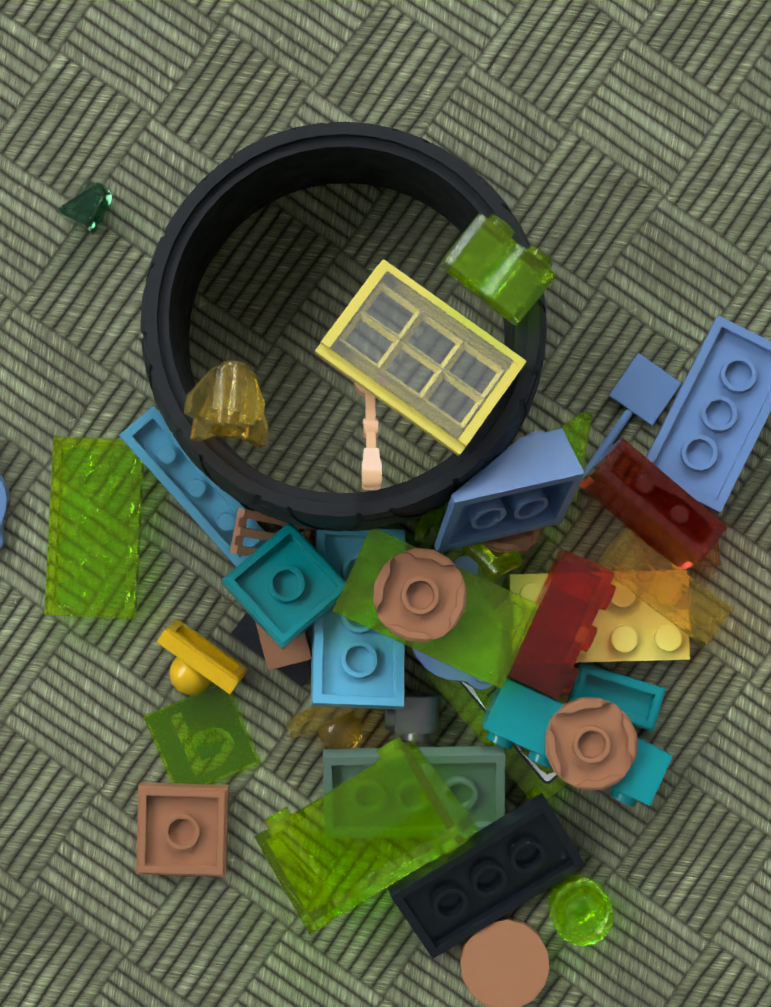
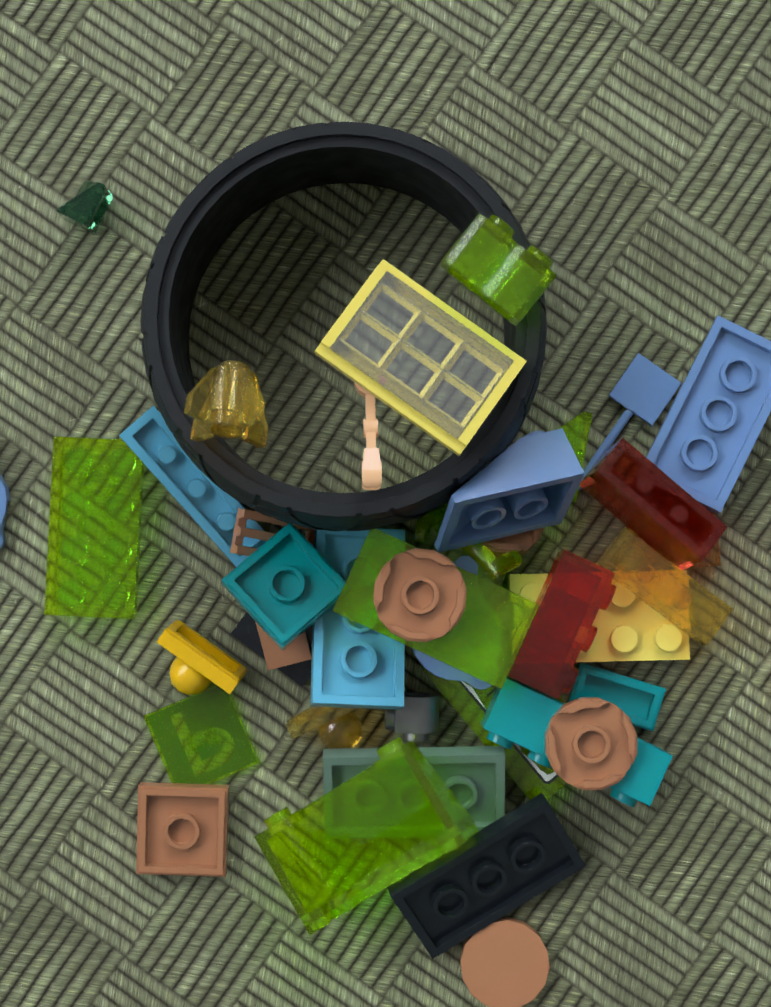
clear neon green wheel [547,875,614,946] -> none

